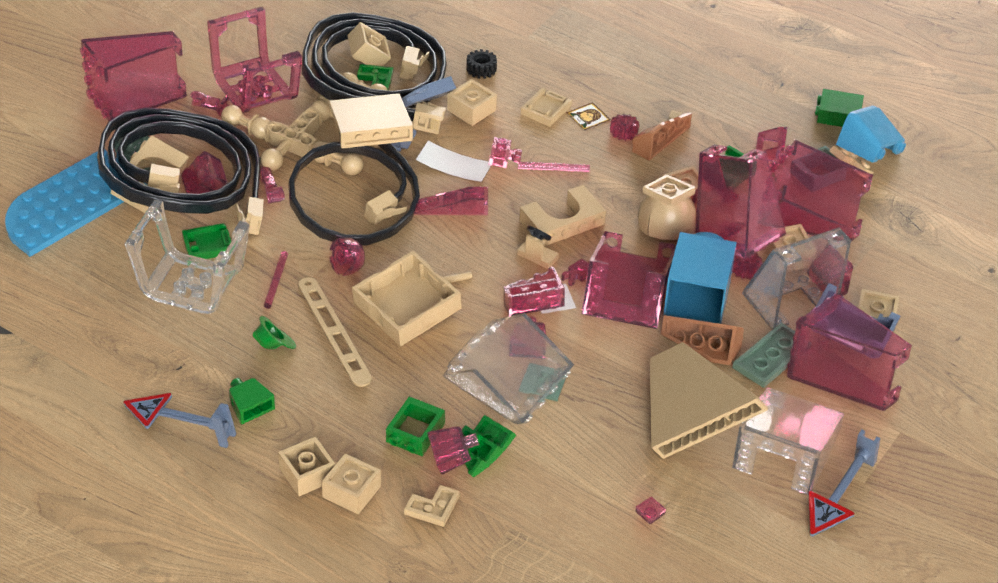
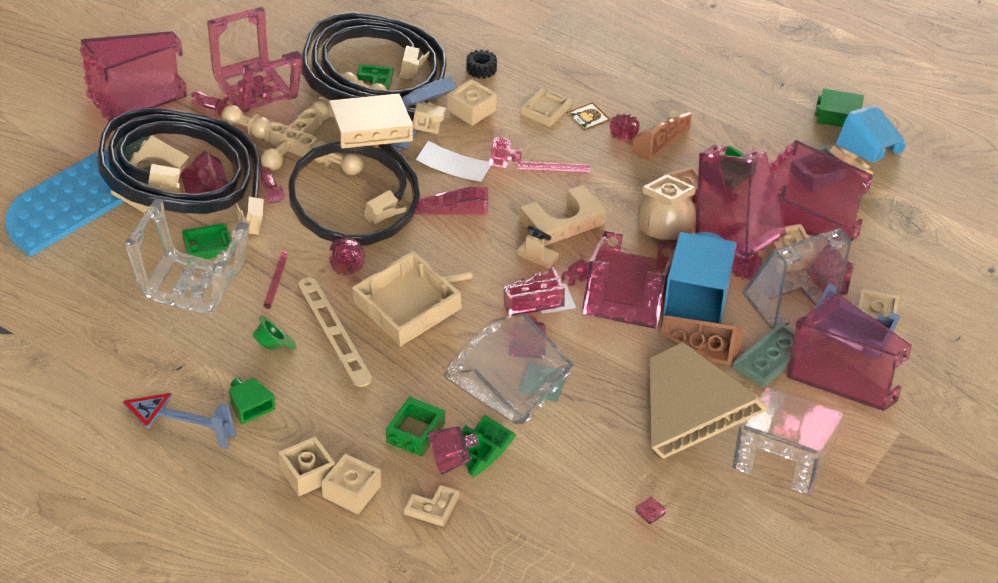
tan brick [347,22,391,66] -> none
clear pink tile [754,126,788,163] -> none
sand blue piece [808,429,880,537] -> none

